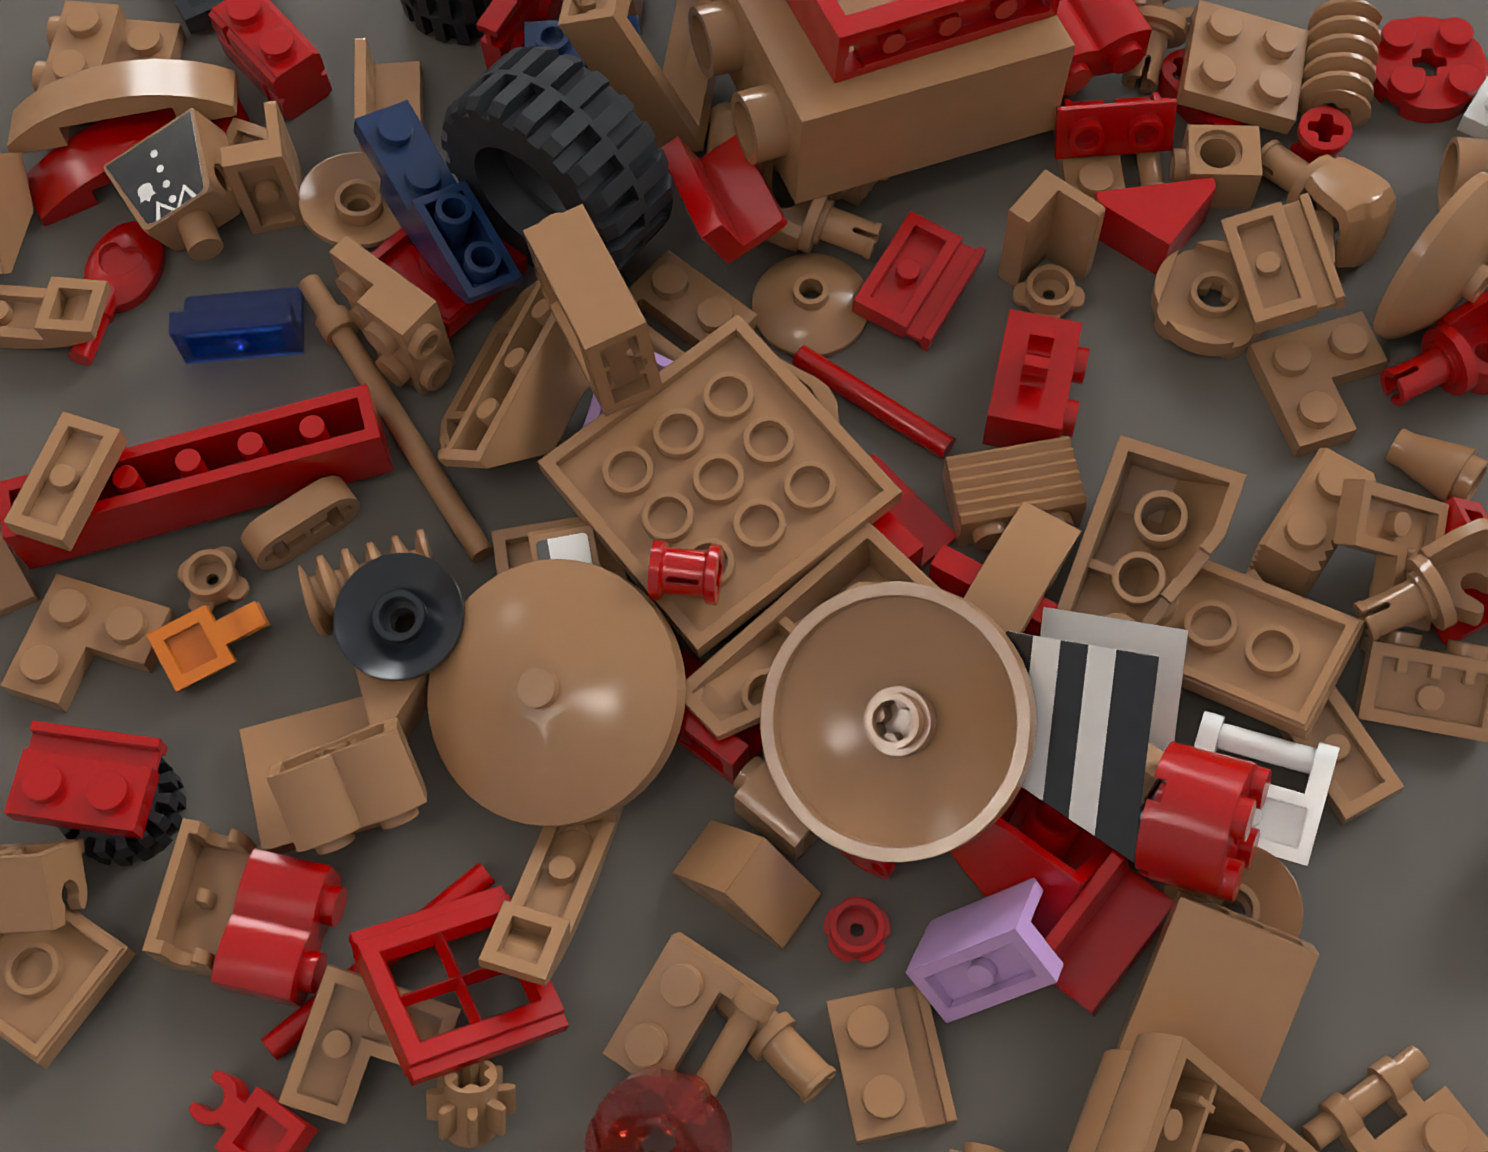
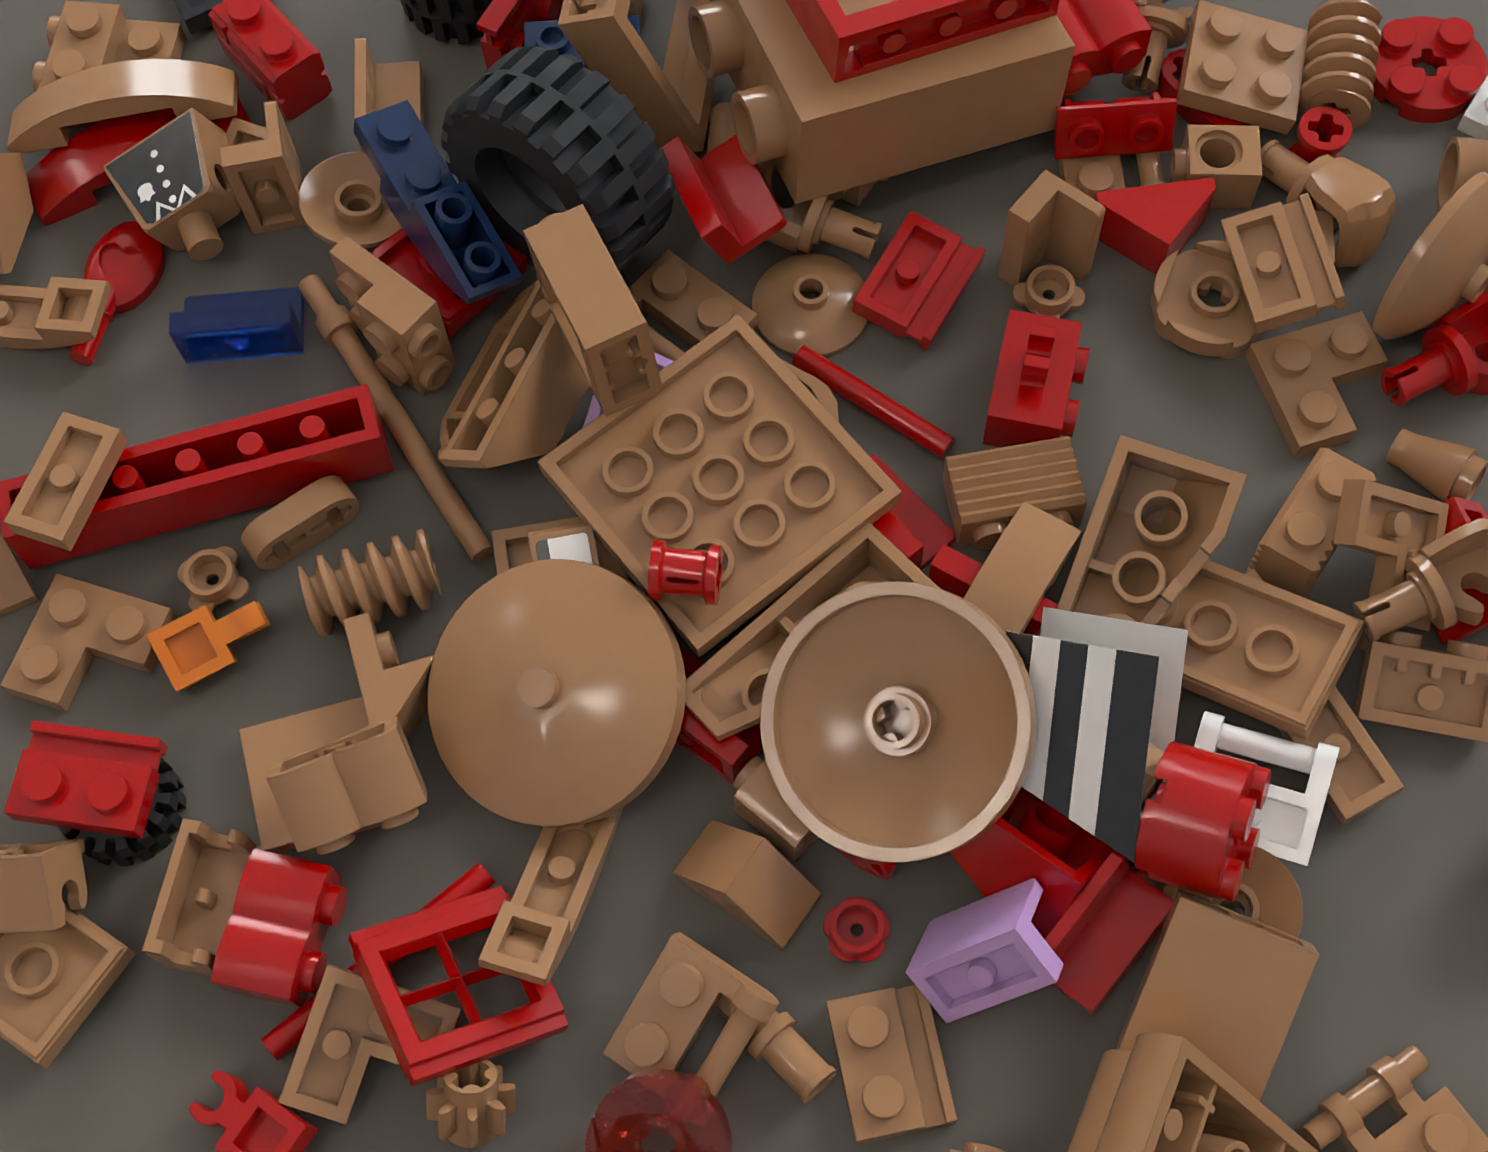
black dish [333,553,465,681] -> none

